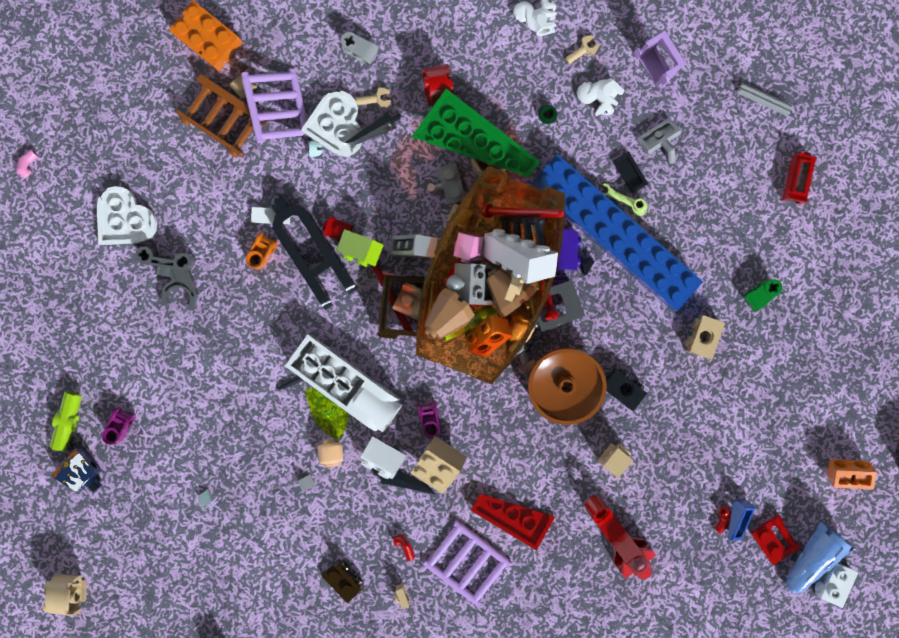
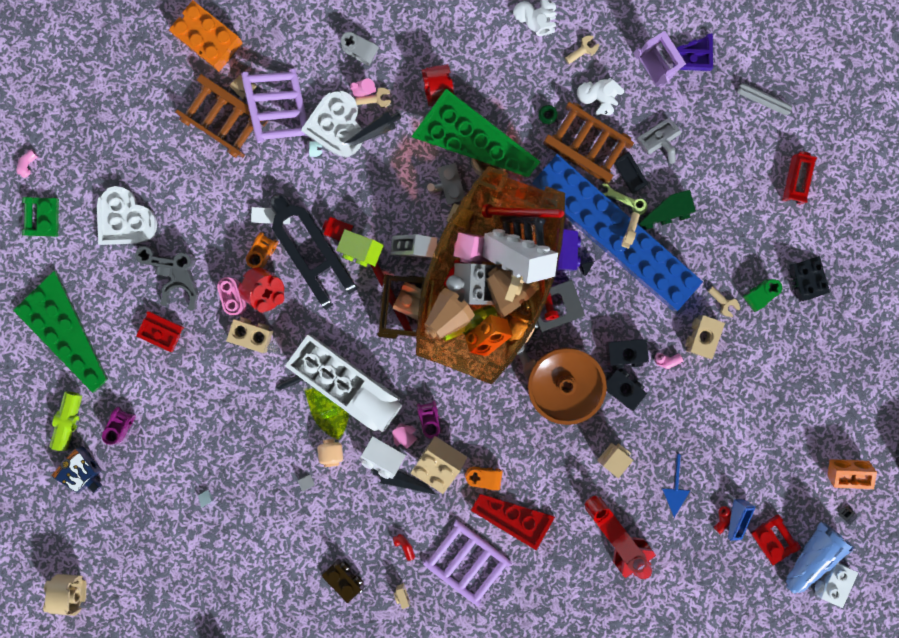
none -> green wing [13,271,108,393]
none -> green plate [22,197,59,237]
none -> red plate [136,311,184,352]
none -> bright pink brick [217,277,247,315]
none -> tan brick [226,317,273,353]
none -> red brick [238,267,285,313]
none -> bright pink piece [350,78,376,97]
none -> bright pink piece [392,423,417,449]
none -> orange piece [465,466,503,490]
none -> dark orange fence [543,102,634,184]
none -> black brick [605,339,649,369]
none -> tan bar [621,212,640,249]
none -> dark green slope [638,190,696,230]
none -> bright pink arm [654,353,683,369]
none -> blue piece [662,454,690,518]
none -> dark purple wing [673,33,713,71]
none -> tan bar [708,286,740,317]
none -> black hinge [788,256,830,302]
none -> black piece [838,506,858,525]

